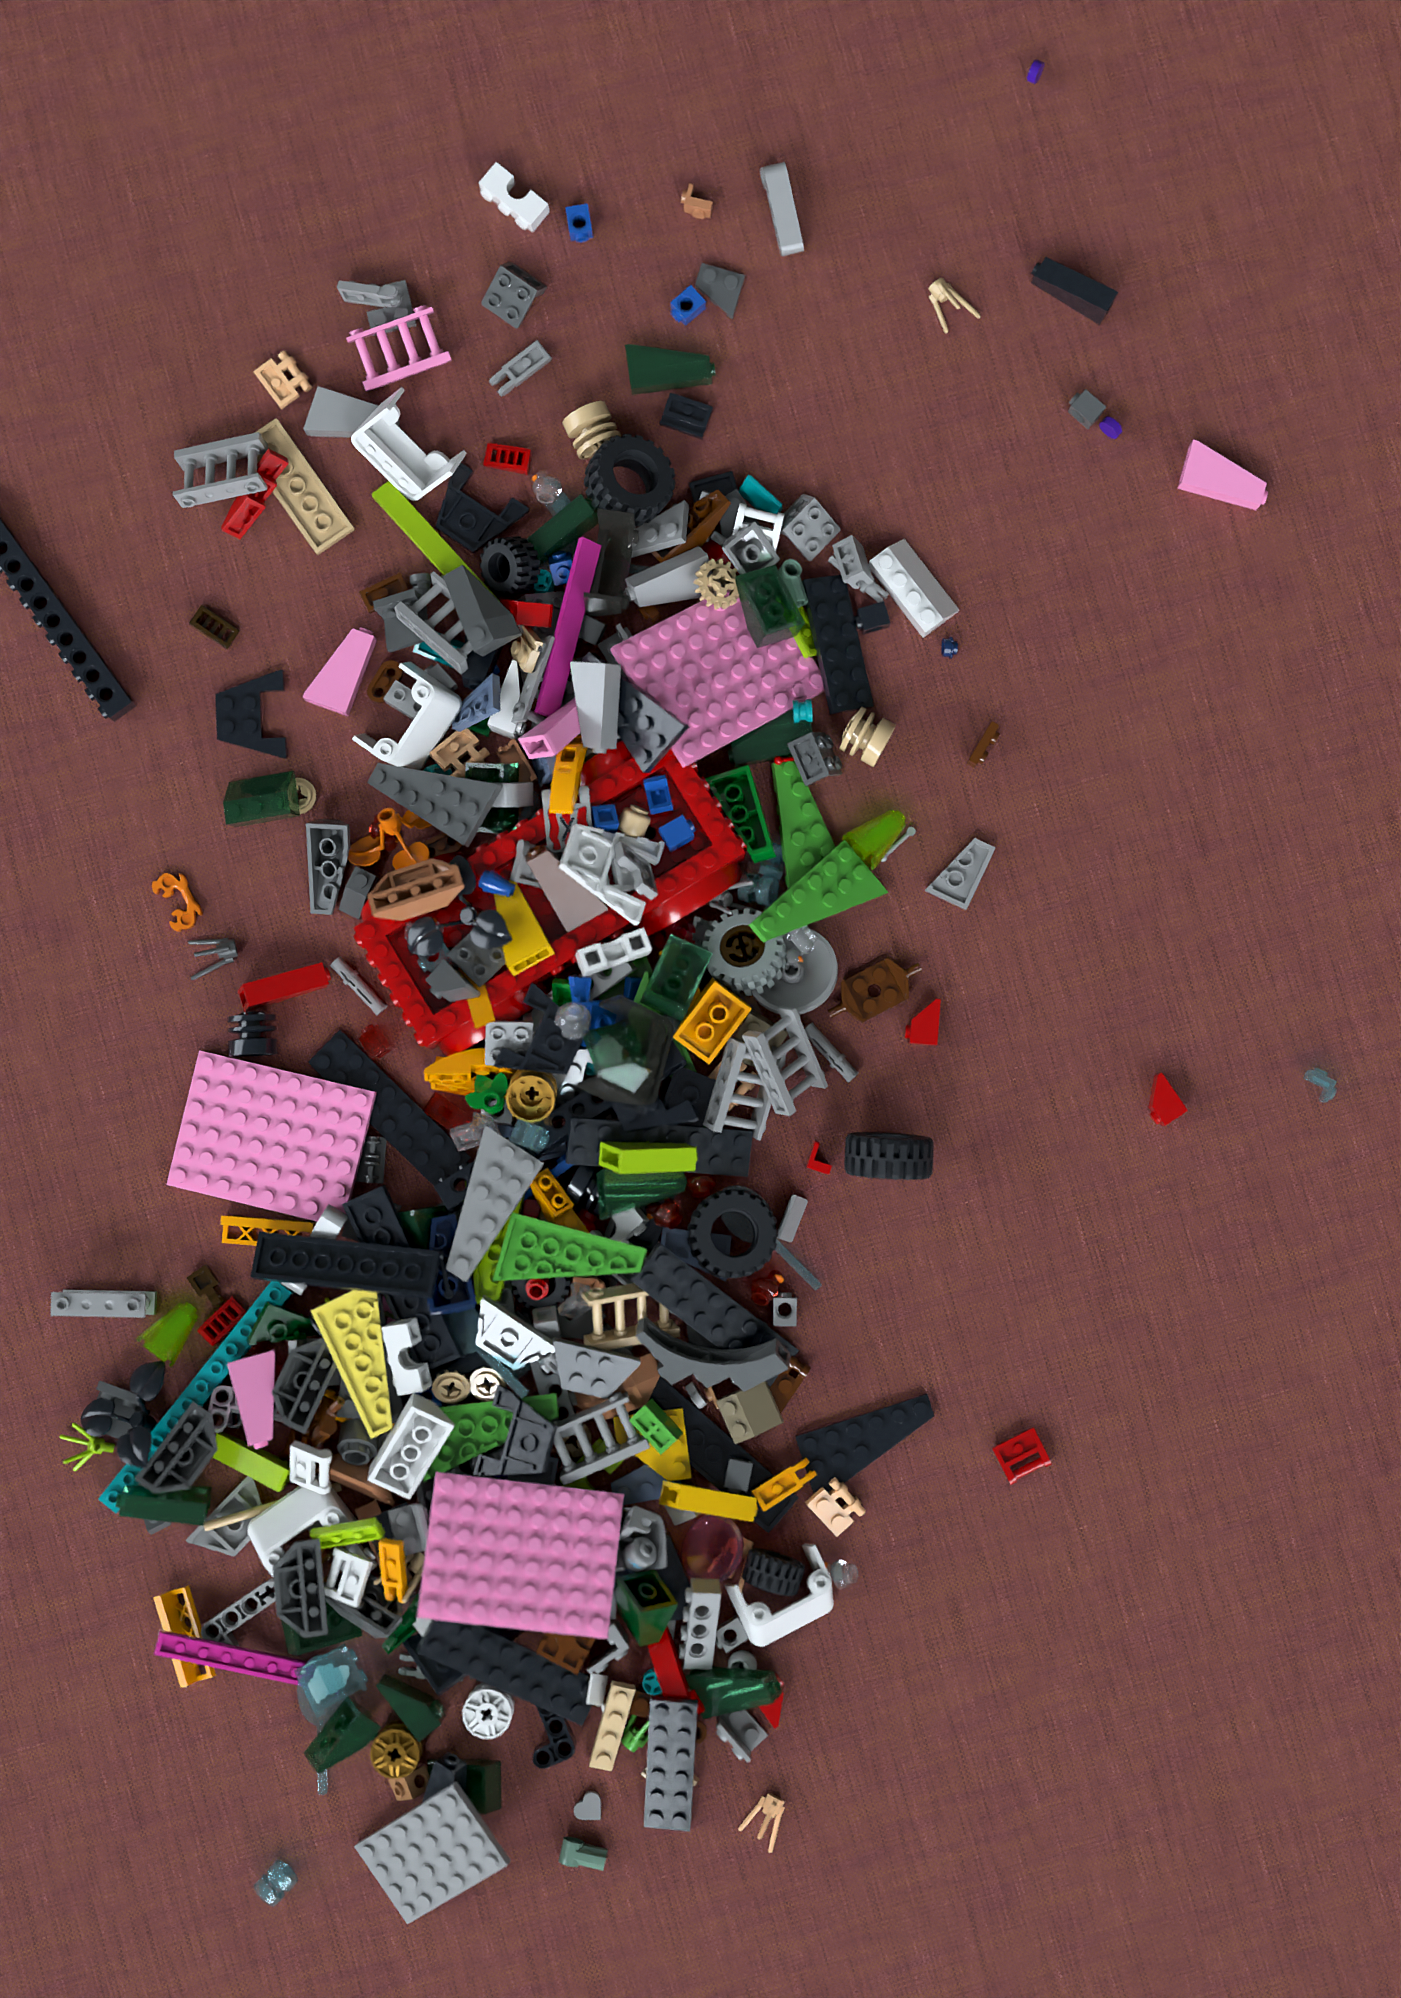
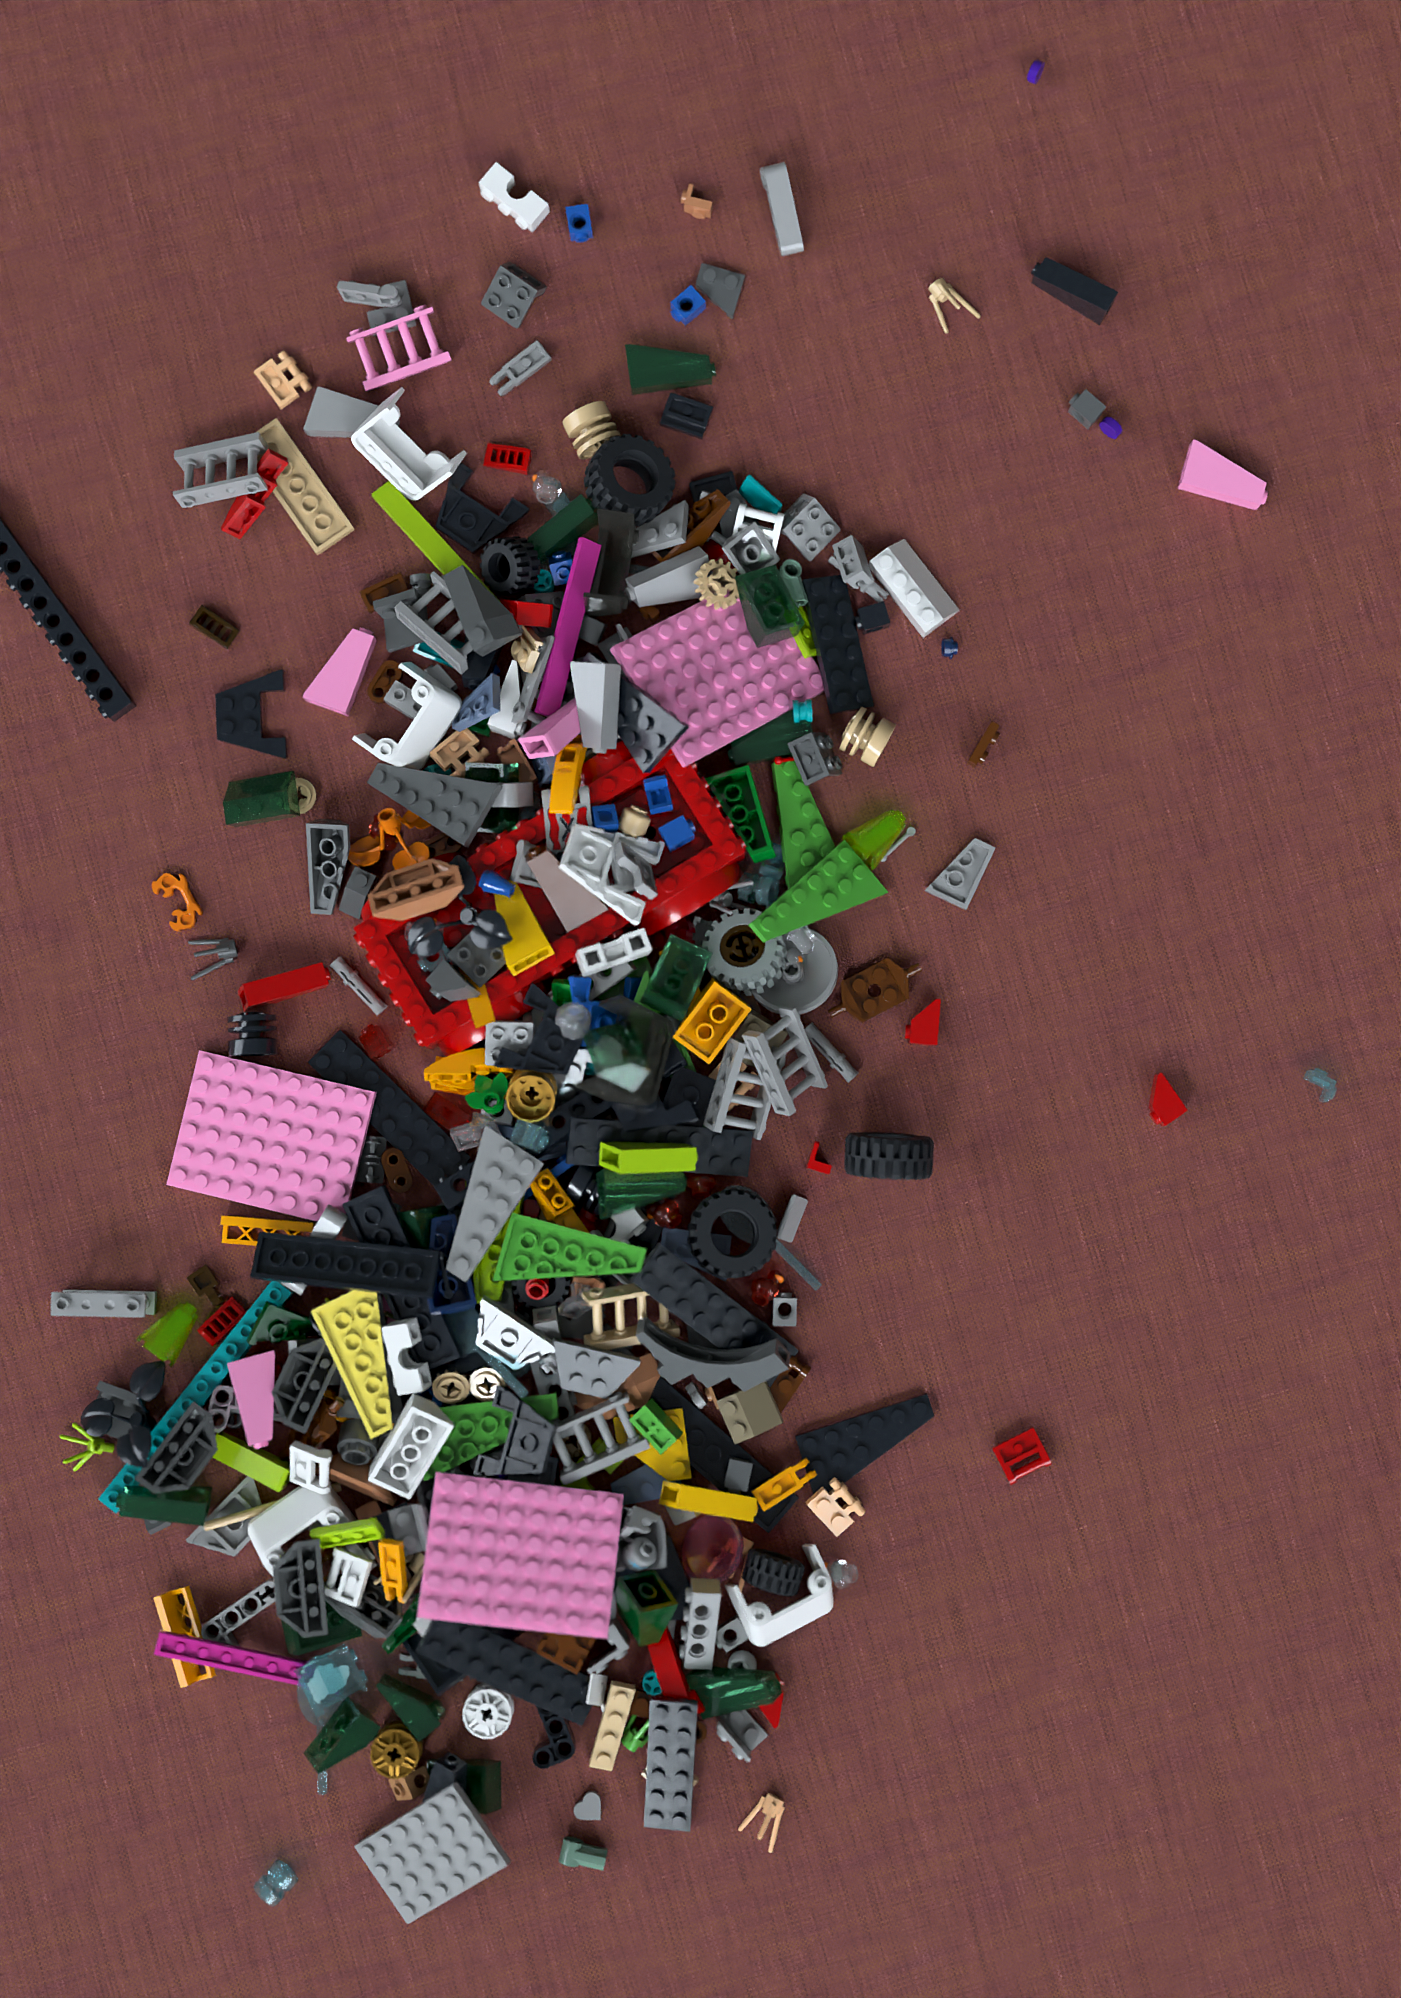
none -> reddish brown plate [380,1148,412,1193]

